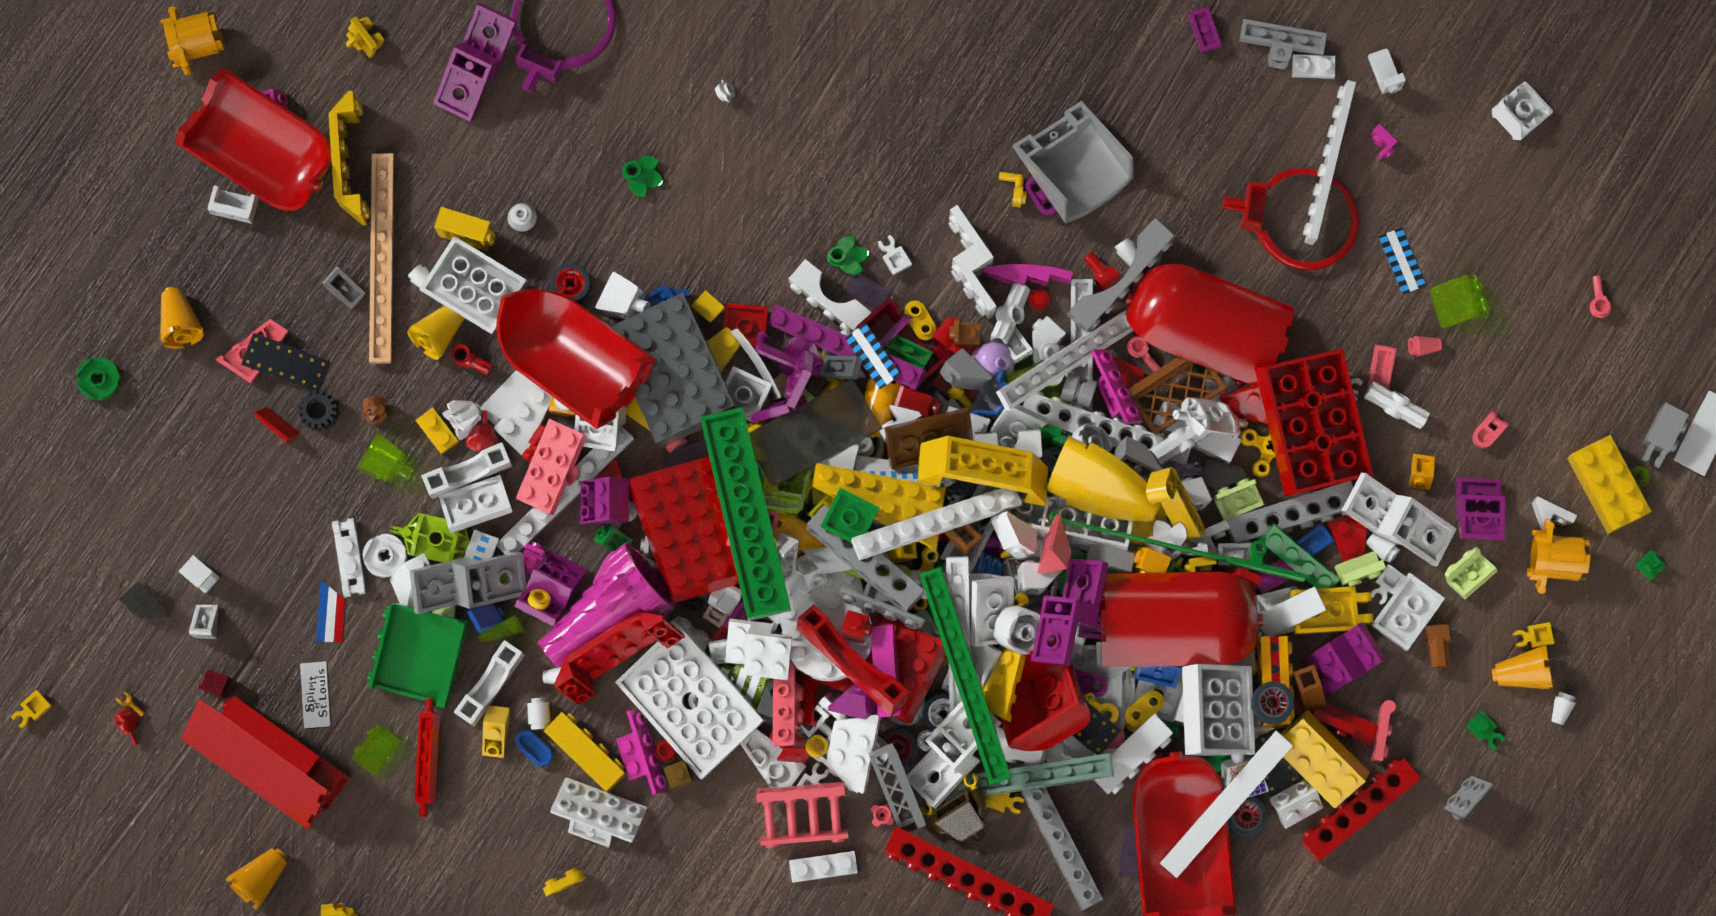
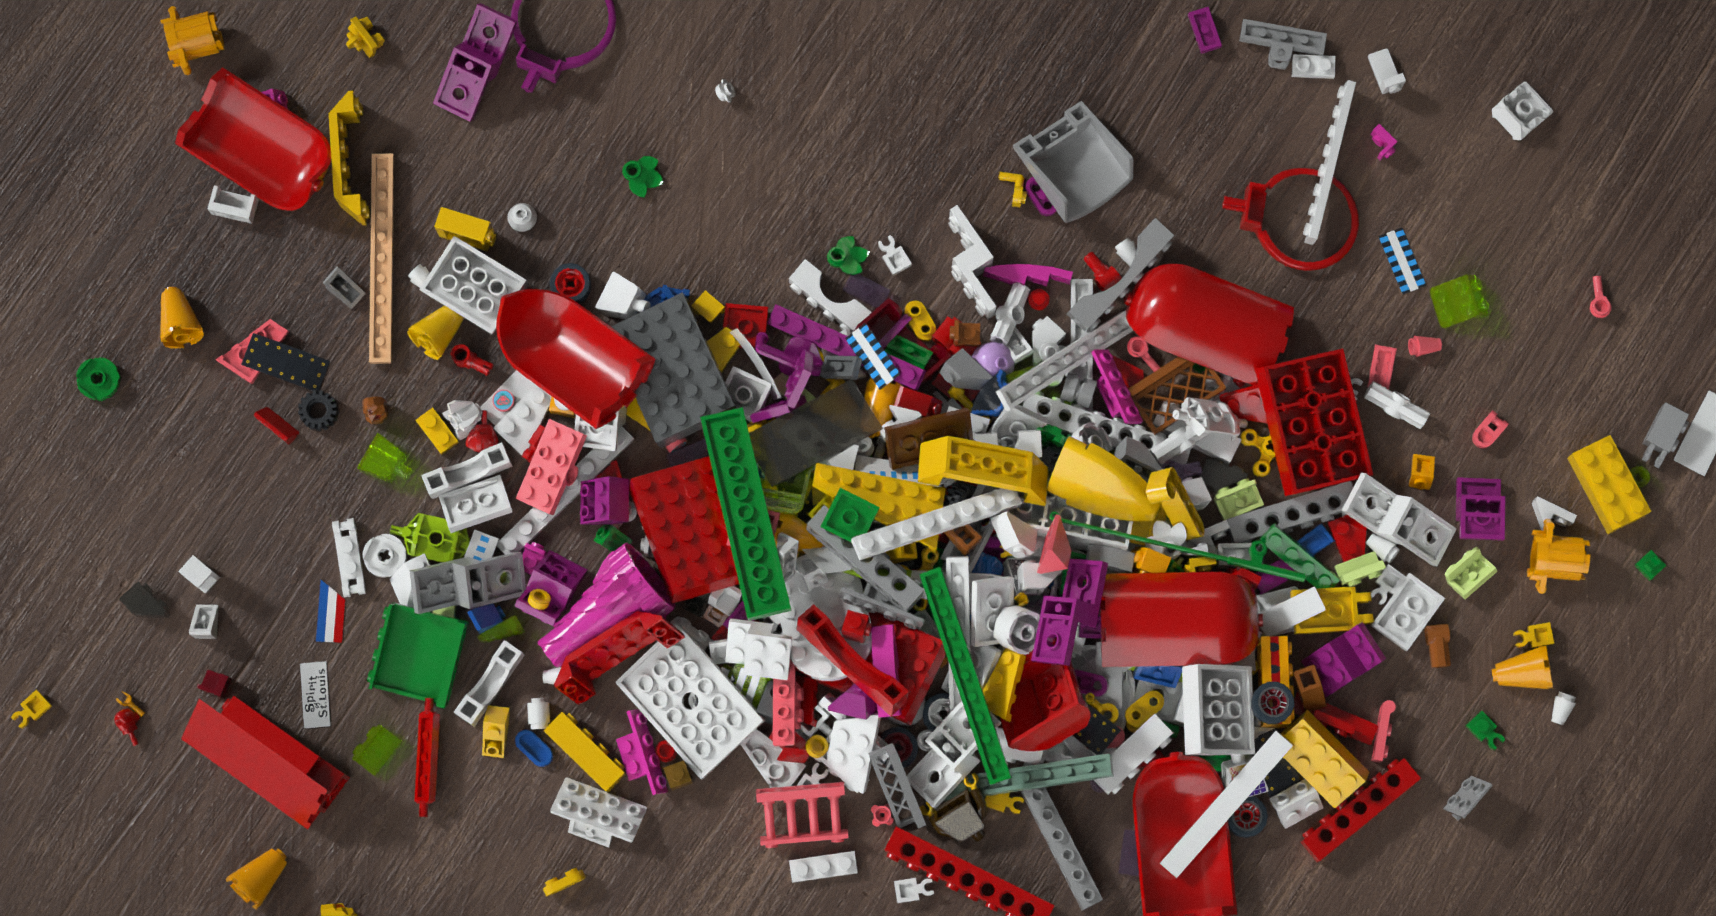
none -> tile [493,390,515,412]
none -> white plate [894,878,934,904]

